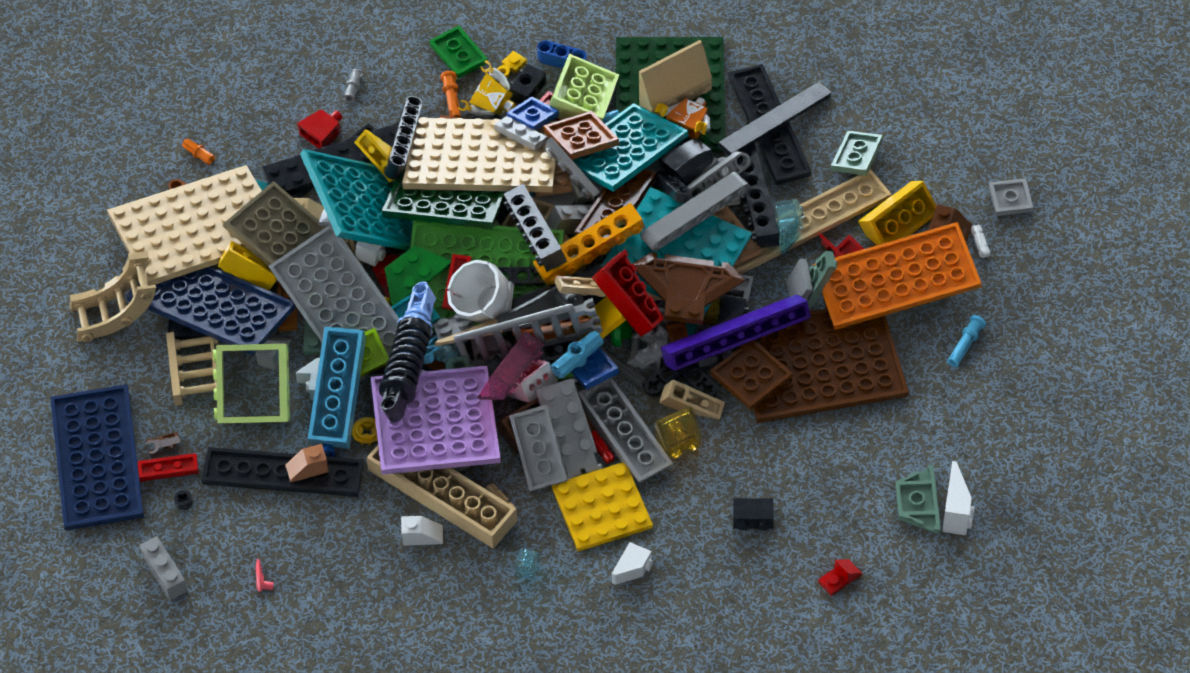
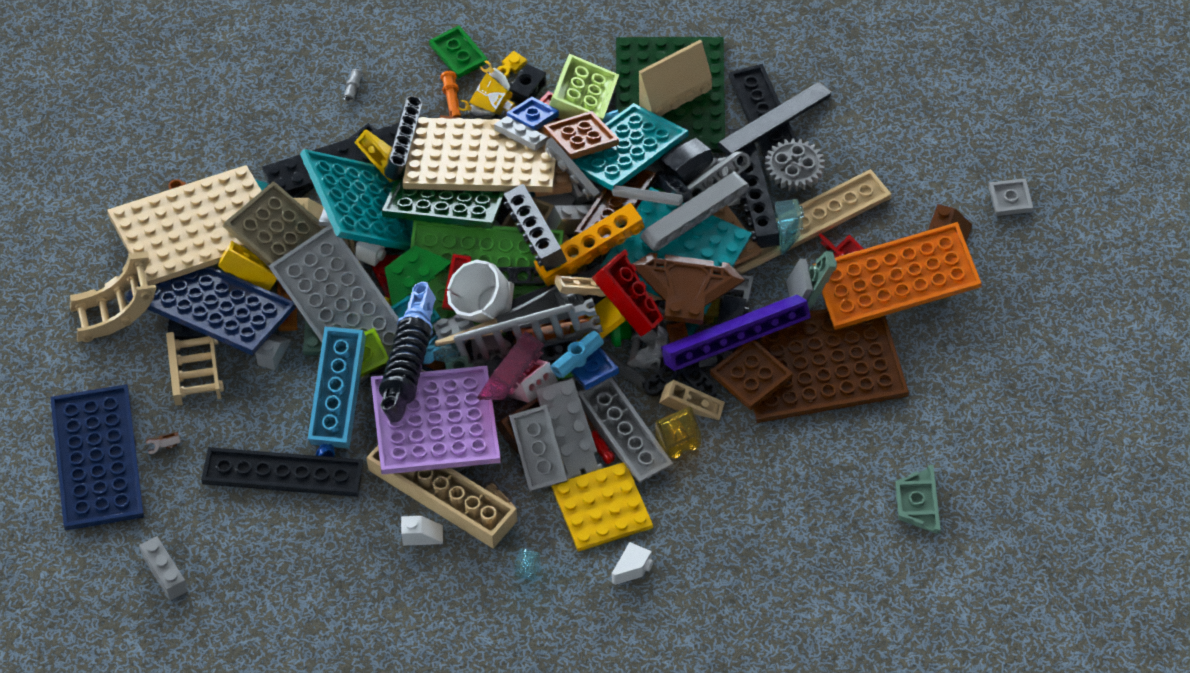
red plate [138,453,199,482] -> none
black bush [174,490,193,510] -> none
orange axle [182,139,215,165] -> none
yellowish green window [213,344,290,423] -> none
coral bar [256,559,274,592] -> none
nougat slope [285,444,329,483] -> none
white slope [296,358,320,400] -> none
red torso [297,110,343,148] -> none
yellow gear [352,417,378,445] -> none
blue beam [537,40,587,69] -> none
torso [655,98,710,139] -> none
black brick [733,498,774,531] -> none
red slope [818,559,862,596] -> none
sand green plate [831,131,883,176] -> none
yellow slope [858,181,937,245] -> none
white slope [942,461,975,535] -> none
medium azure pin [947,315,986,367] -> none
white axle [971,225,990,258] -> none
none -> light grey axle [612,185,683,206]
none -> light grey gear [765,138,825,191]

